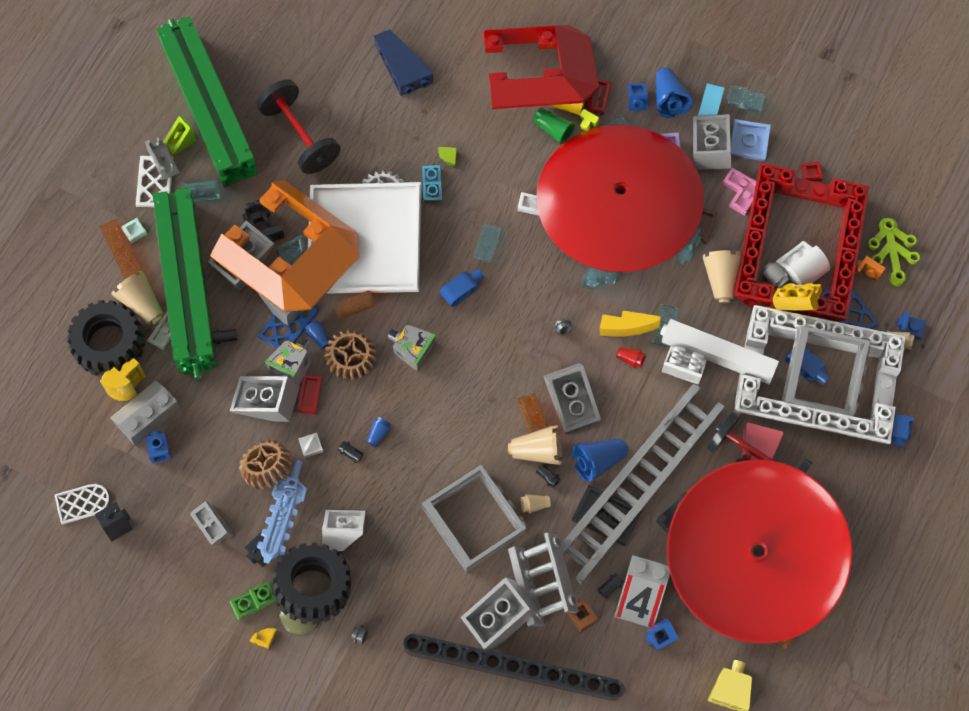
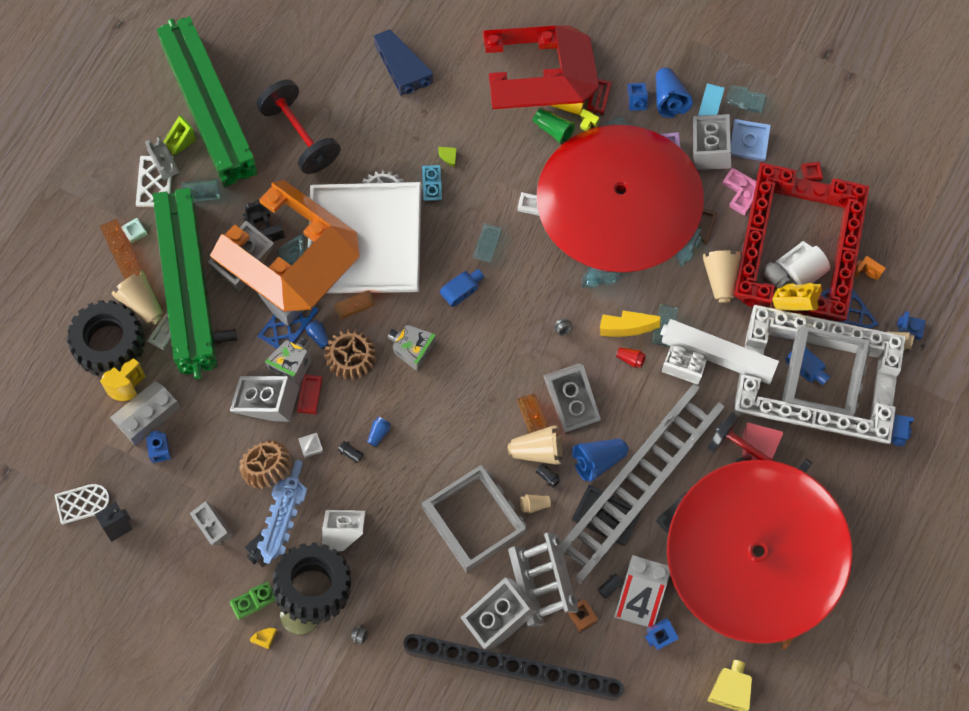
lime plant [867,218,920,287] -> none

